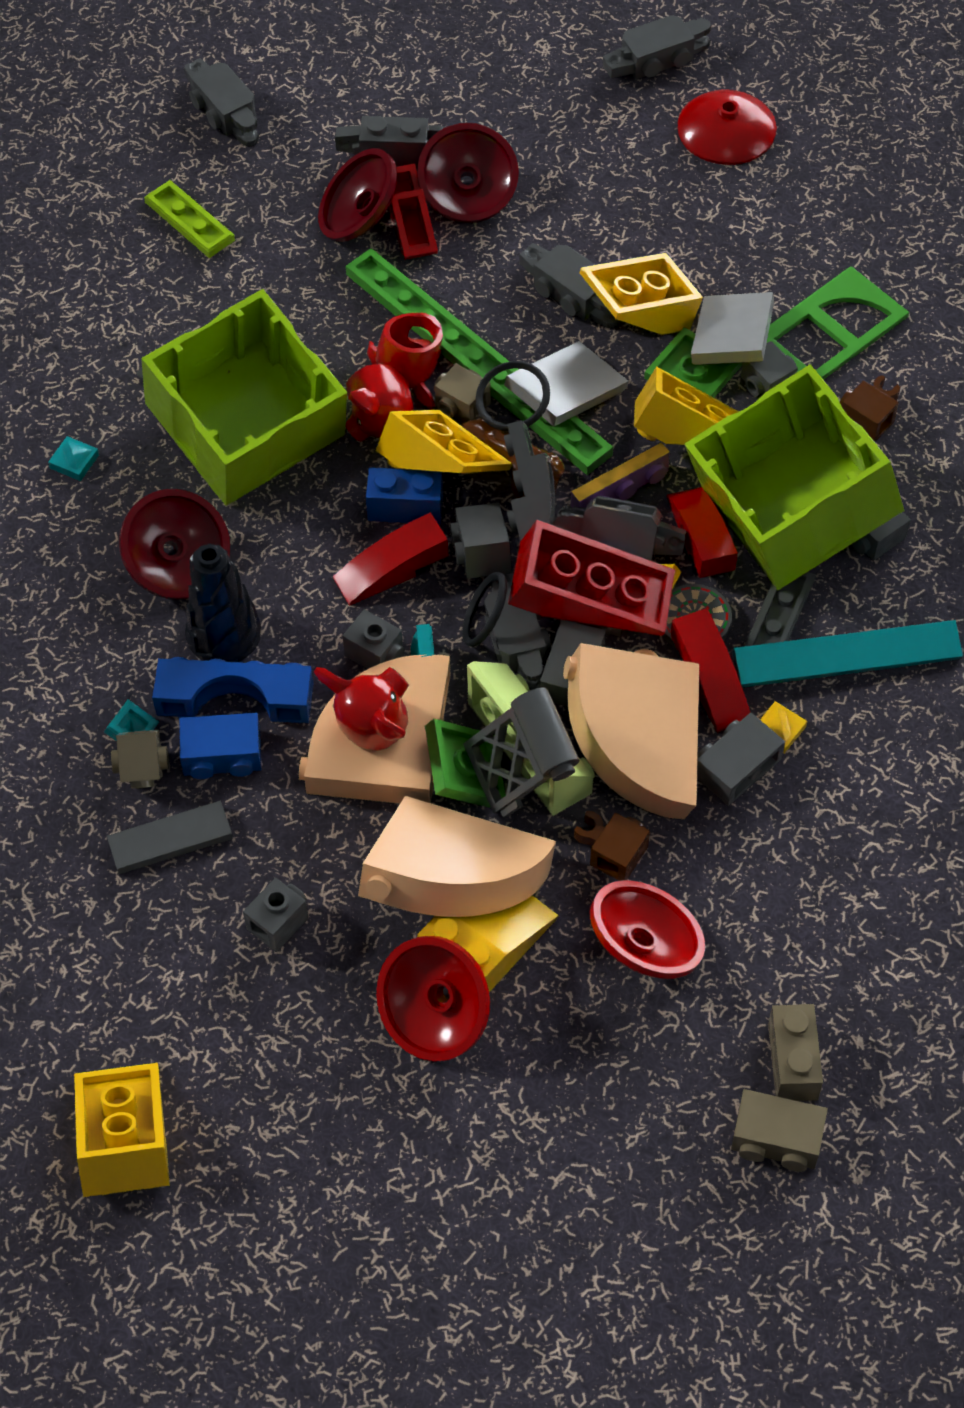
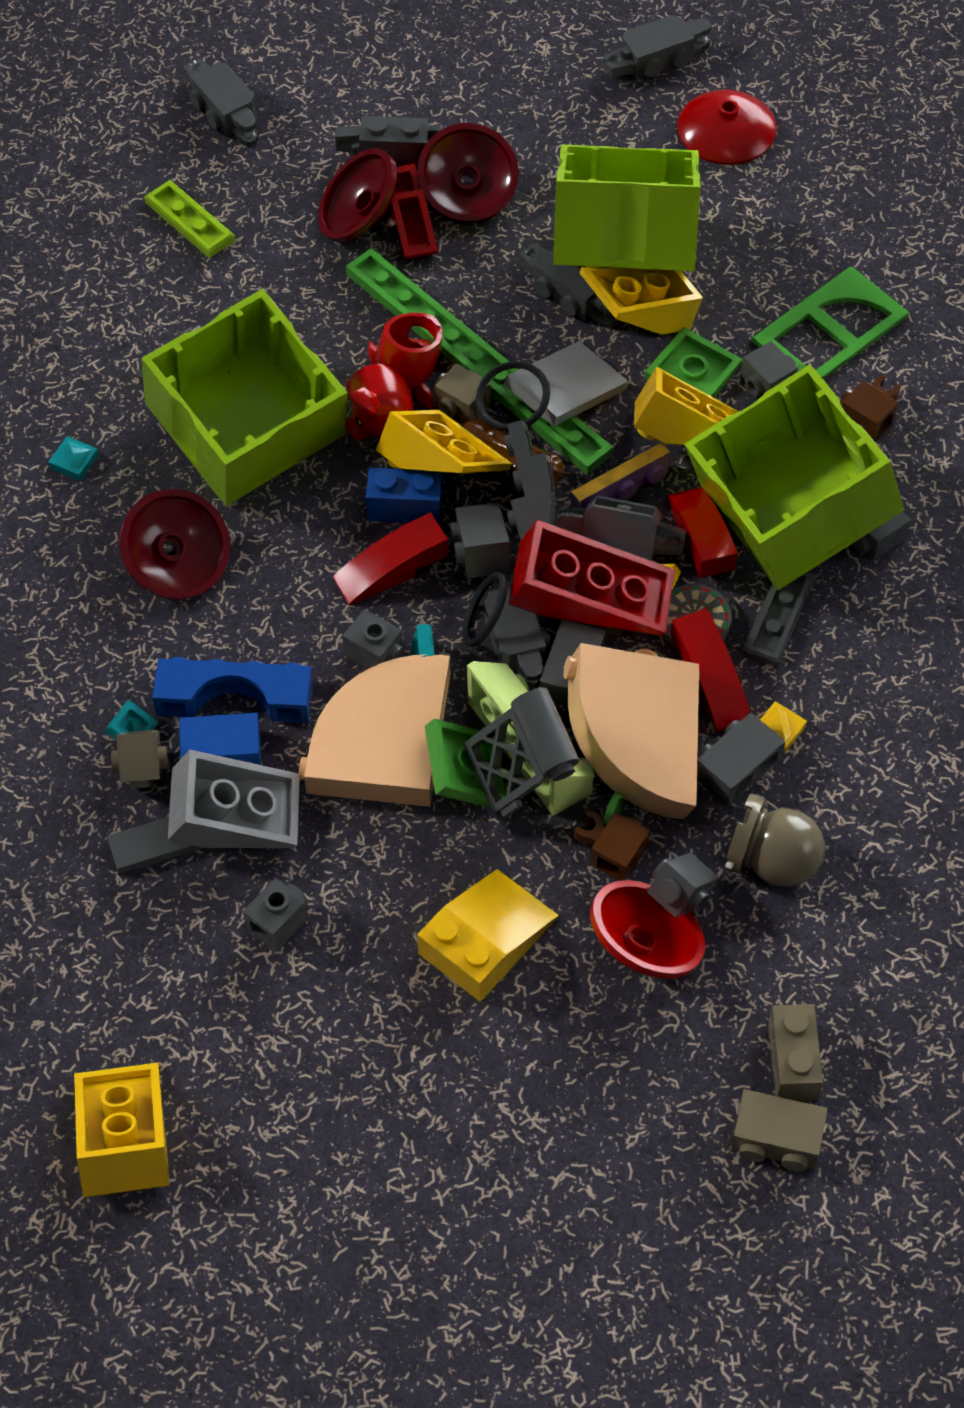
black cone [185,544,261,662] -> none
red piece [314,667,409,751] -> none
light nougat brick [358,796,556,917] -> none
red dish [376,936,490,1061] -> none
light grey tile [691,292,774,365] -> none
teal tile [732,620,963,688] -> none
none -> light grey slope [168,749,300,848]
none -> lime tile [553,144,701,271]
none -> bright green piece [603,792,624,828]
none -> dark grey brick [647,852,719,918]
none -> dark tan tile [724,793,826,887]

